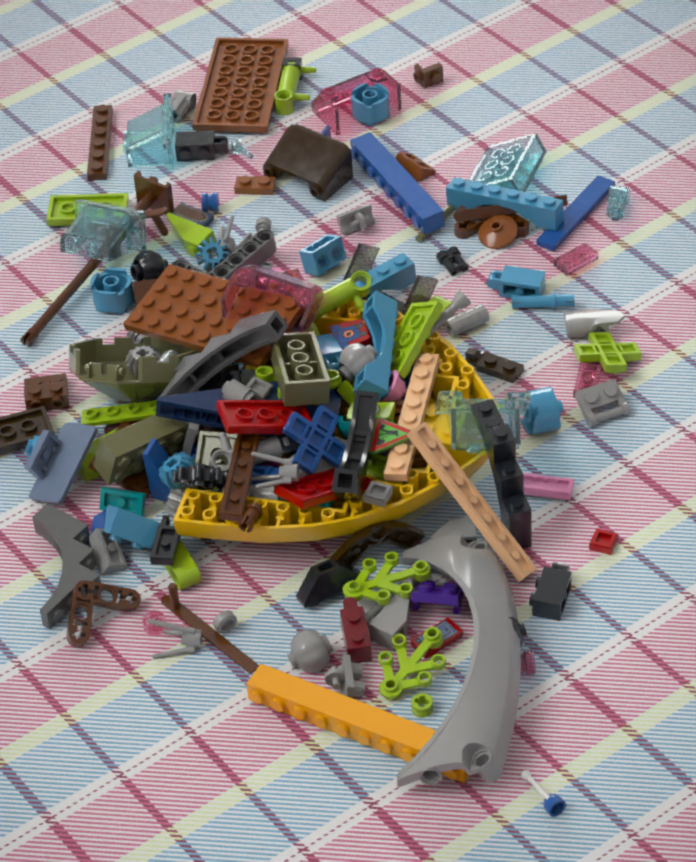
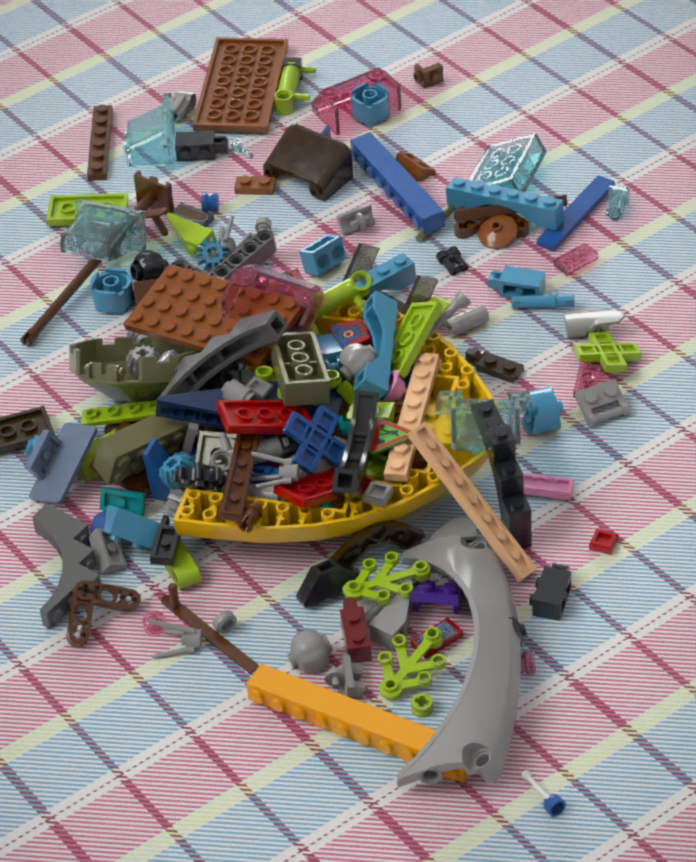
reddish brown plate [24,373,70,411] -> none

